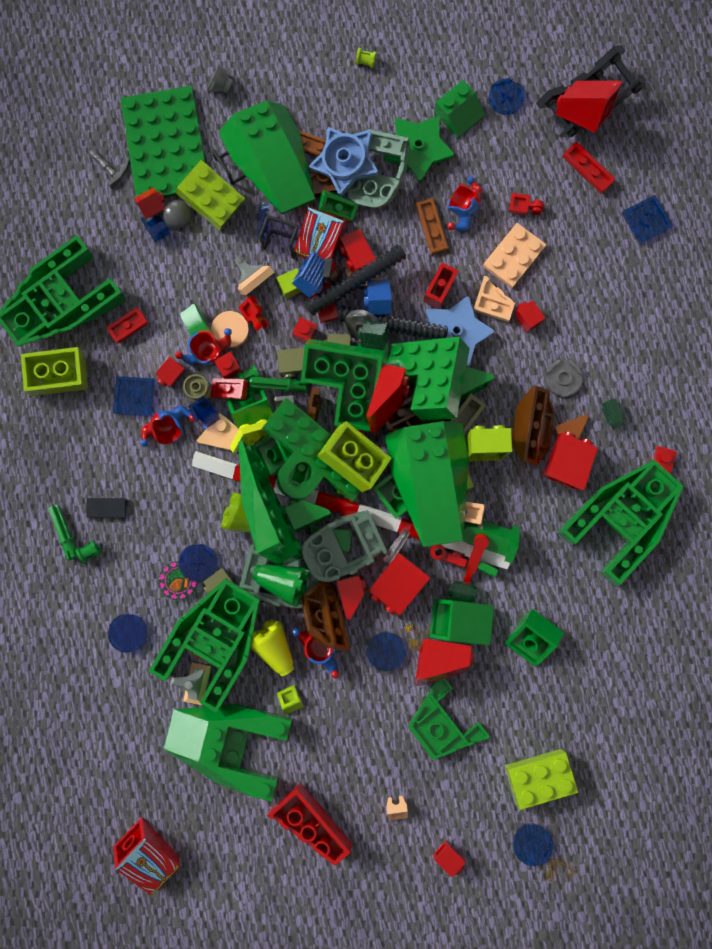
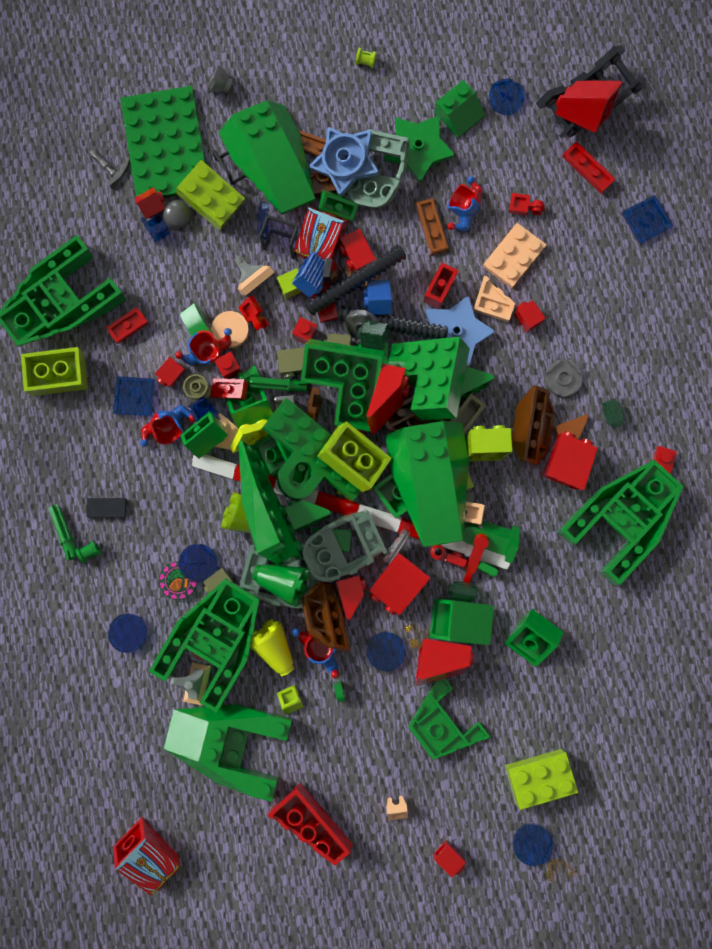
none -> green brick [180,412,228,459]
none -> green tile [334,680,345,703]

